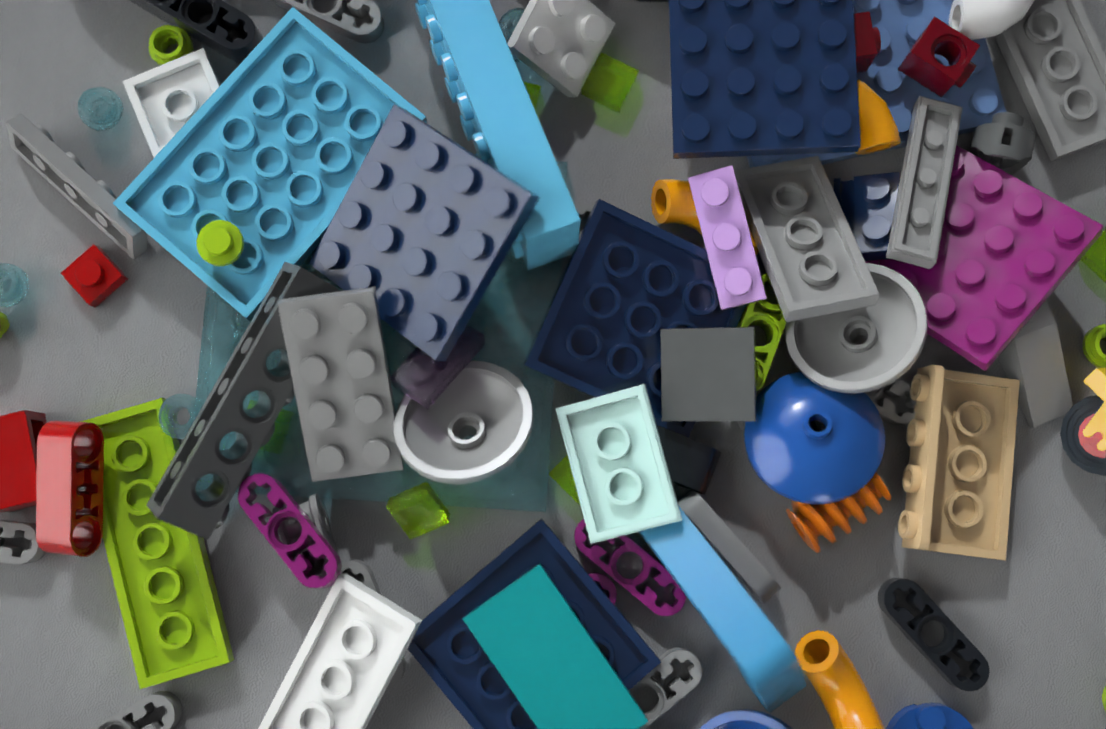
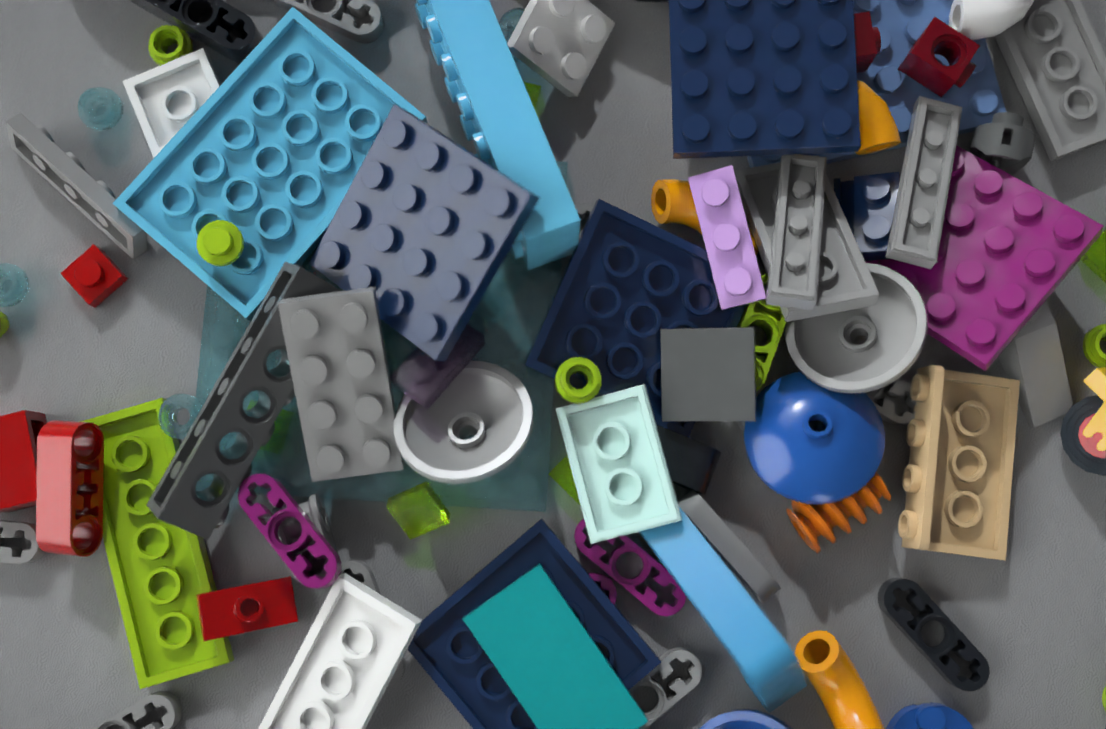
clear neon green tile [581,52,639,112] -> none
none -> red plate [196,576,298,642]
none -> lime plate [555,357,602,404]
none -> light grey tile [766,154,827,311]

